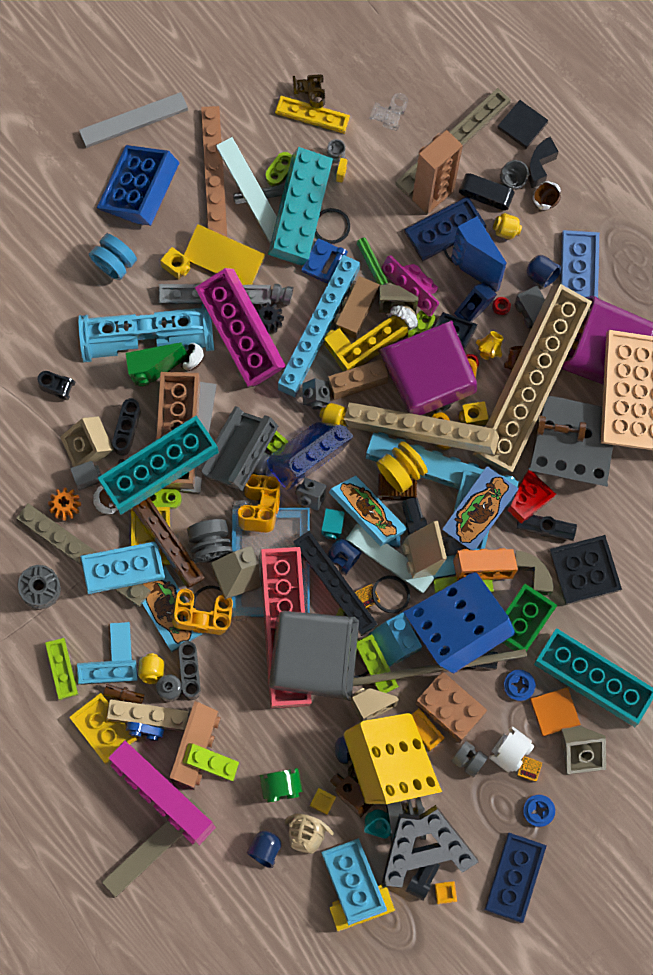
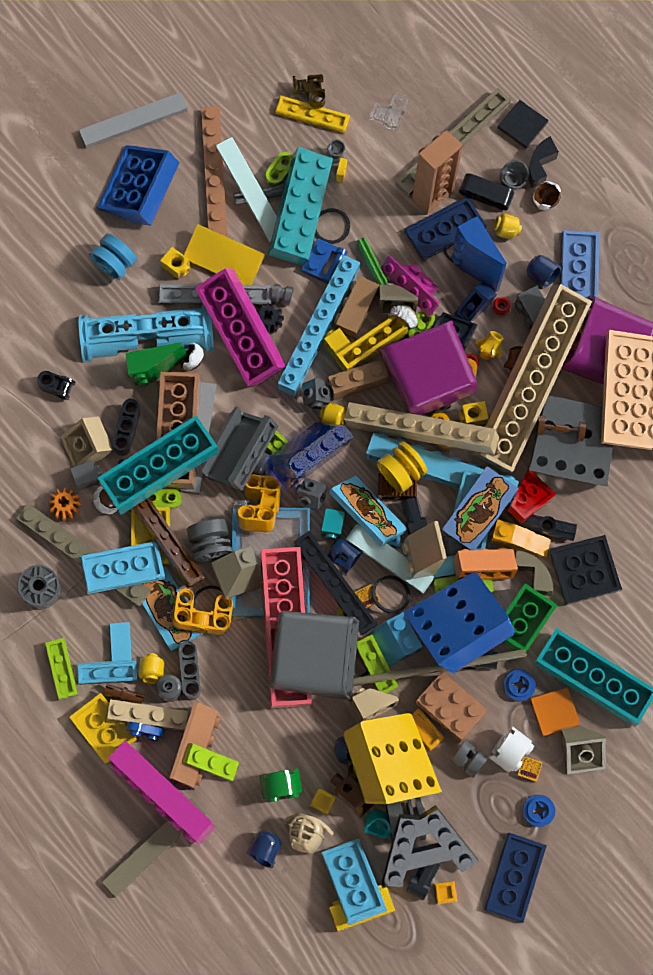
none -> light orange slope [491,520,551,558]

